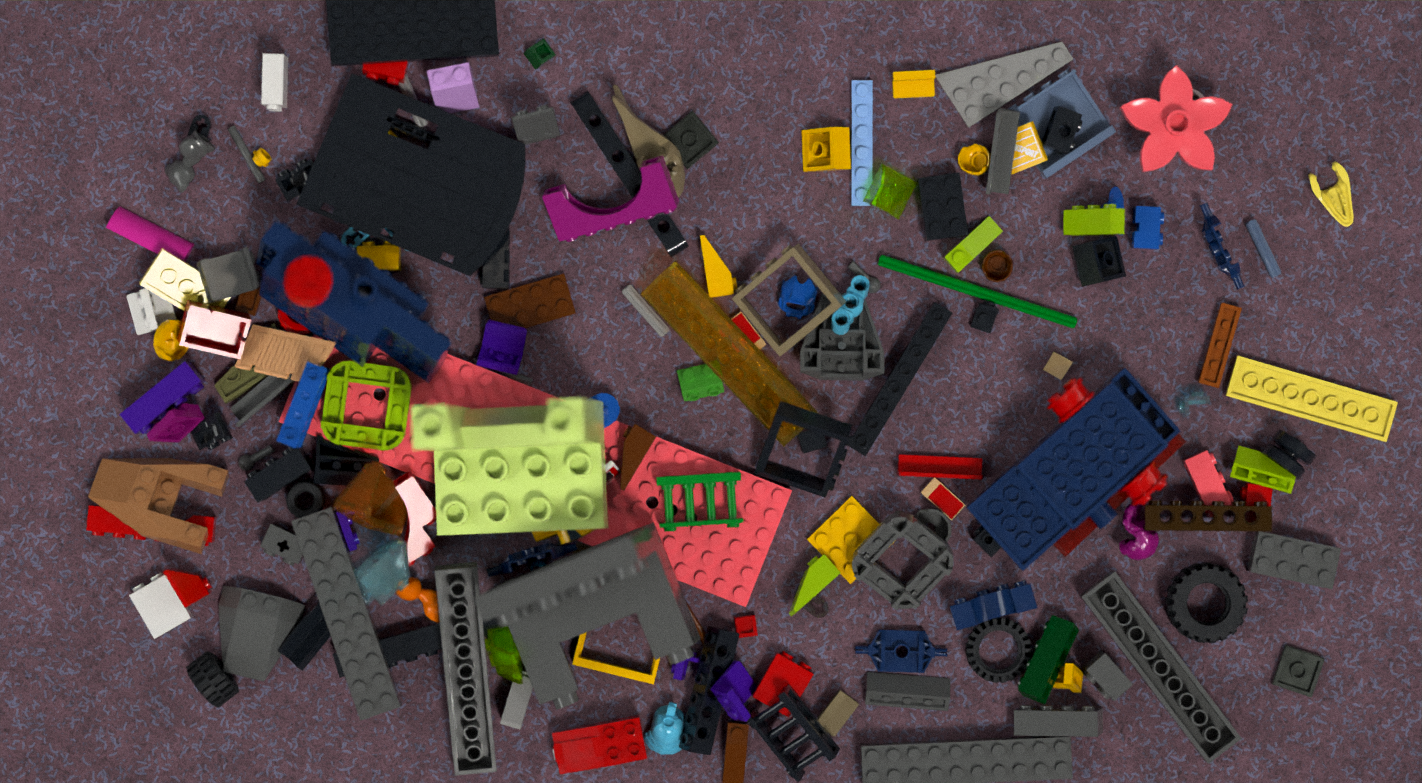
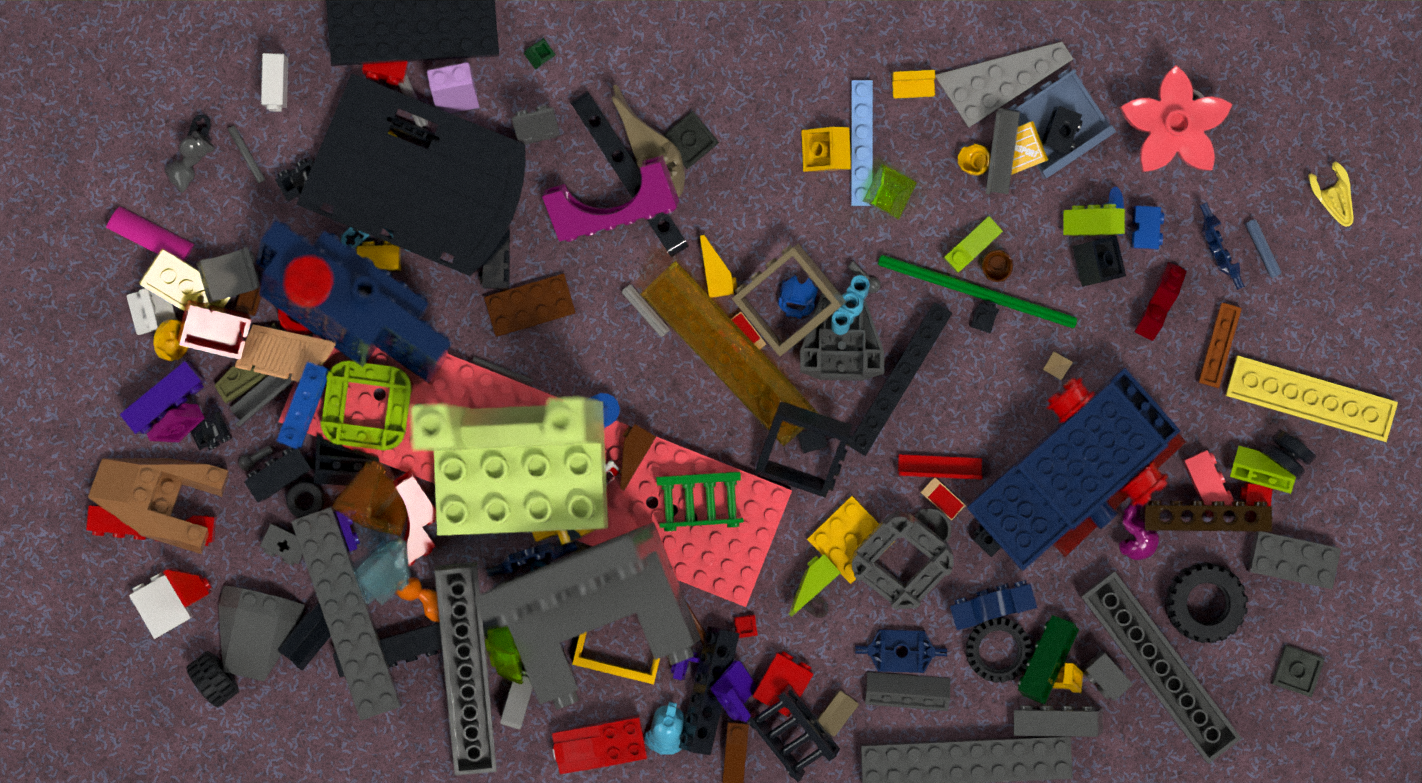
yellow plate [252,148,272,167] -> none
dark purple bracket [477,320,527,375] -> none
bright green bracket [677,361,725,401] -> none
black brick [917,172,969,242] -> none
clear light blue bracket [1178,391,1210,417] -> none
none -> dark red arch [1134,262,1187,341]

